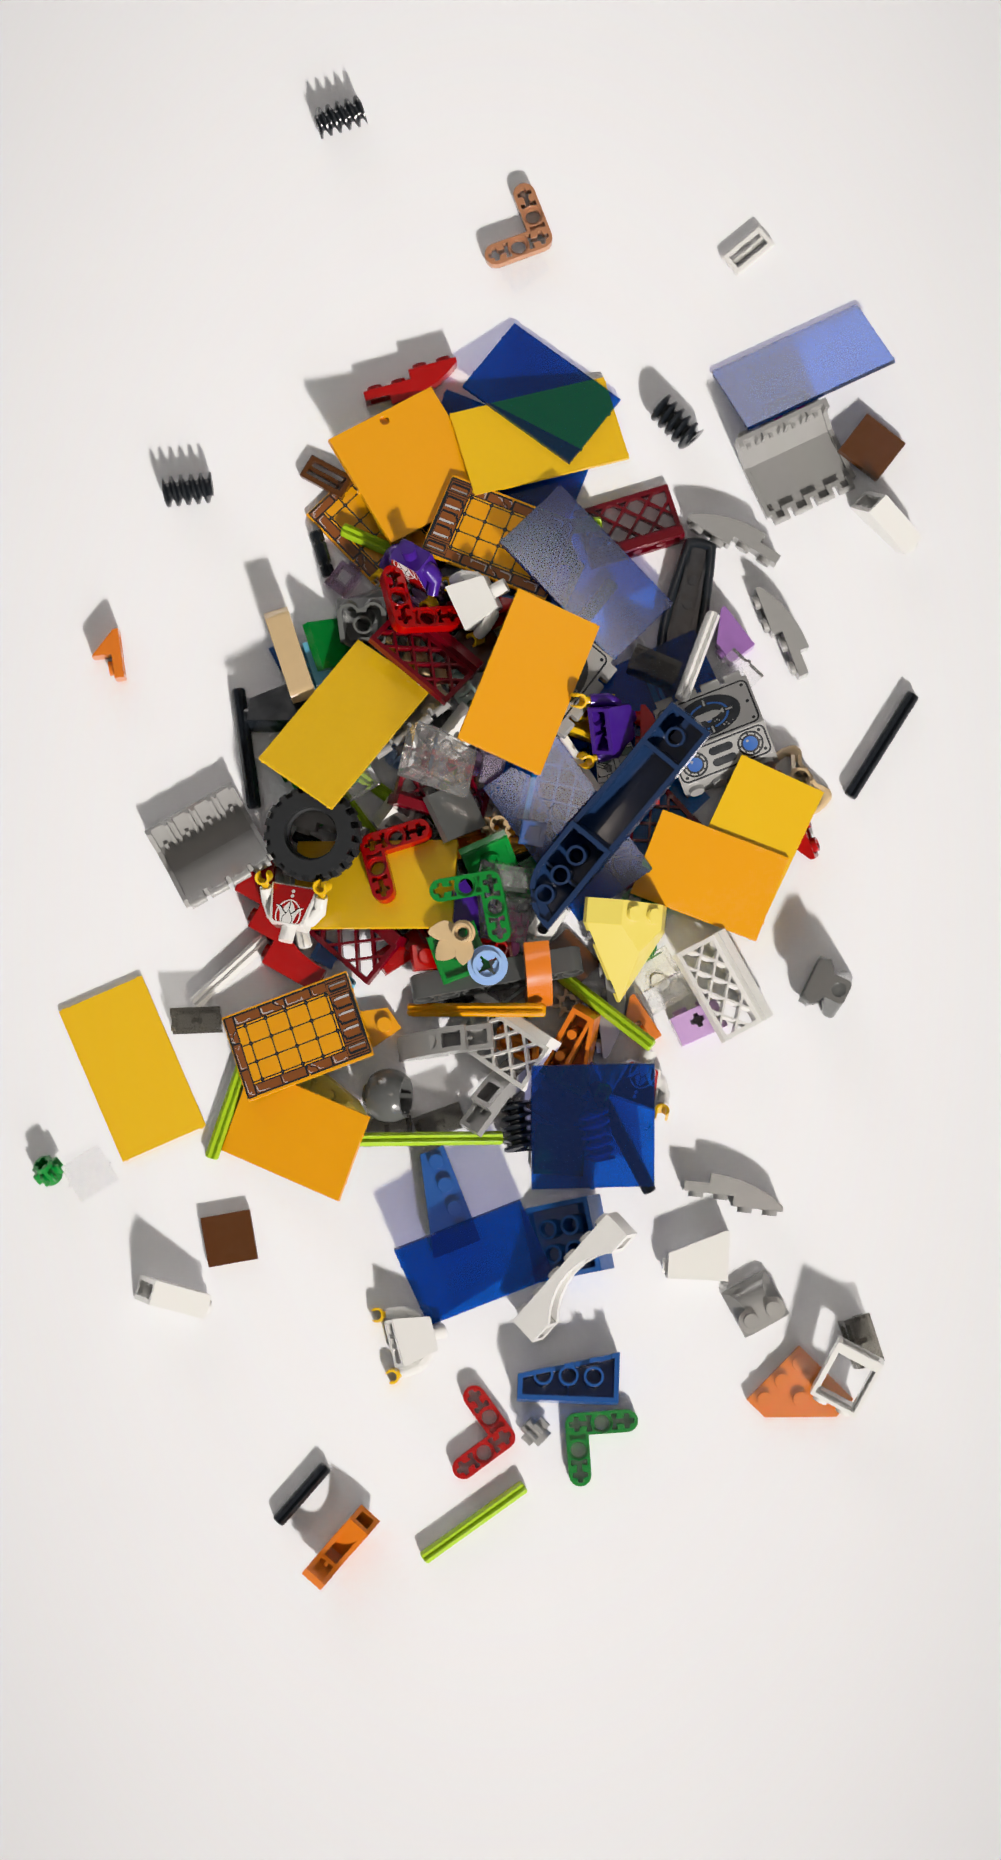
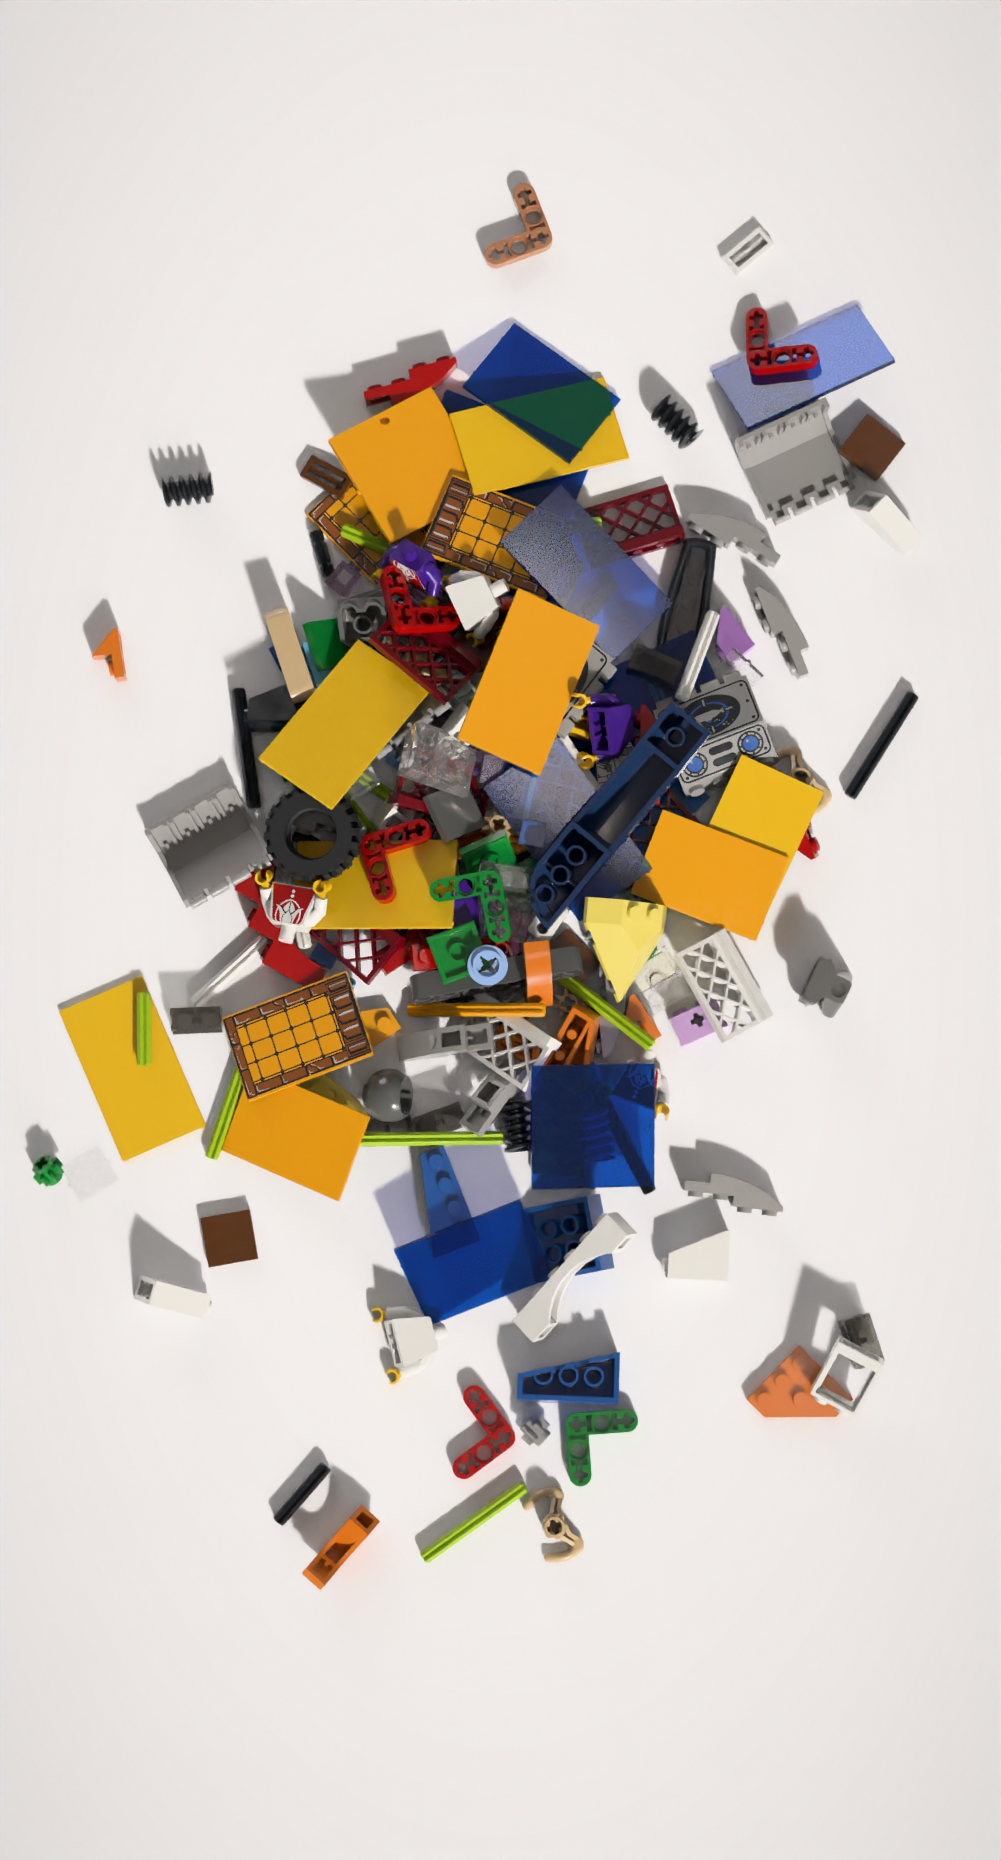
black piece [314,95,368,139] -> none
tan plate [428,920,476,965] -> none
light grey slope [721,1269,789,1338] -> none
none -> lime axle [137,992,151,1066]
none -> tan piece [522,1487,584,1563]
none -> red beam [745,307,819,375]

